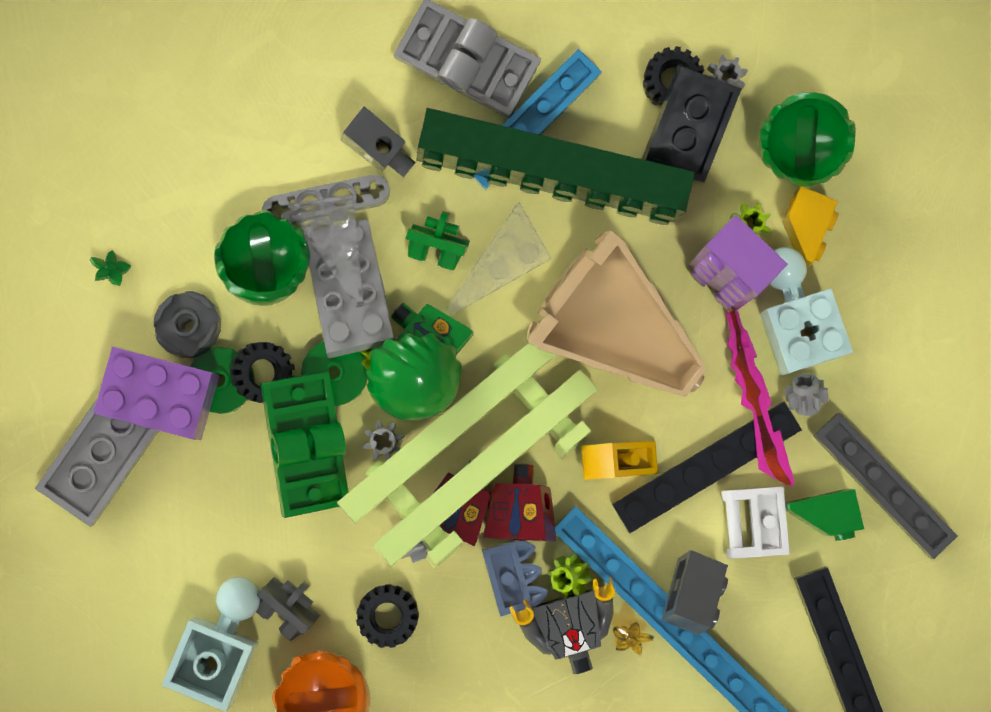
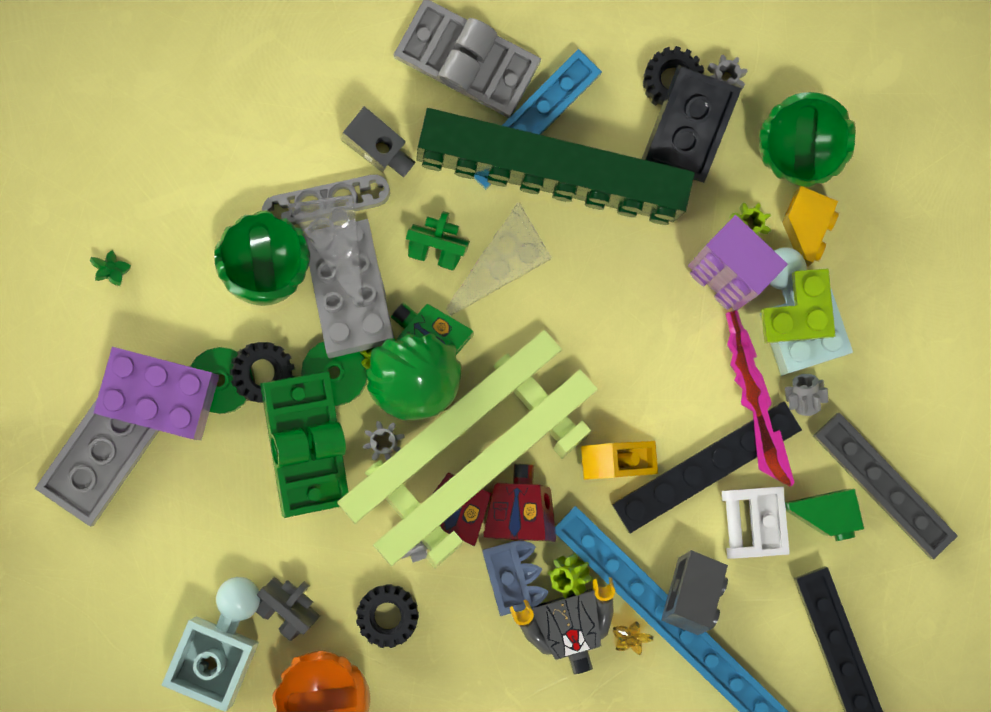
dark grey plate [154,291,221,358] -> none
tan cone [526,230,707,396] -> none
none -> lime plate [761,268,836,344]

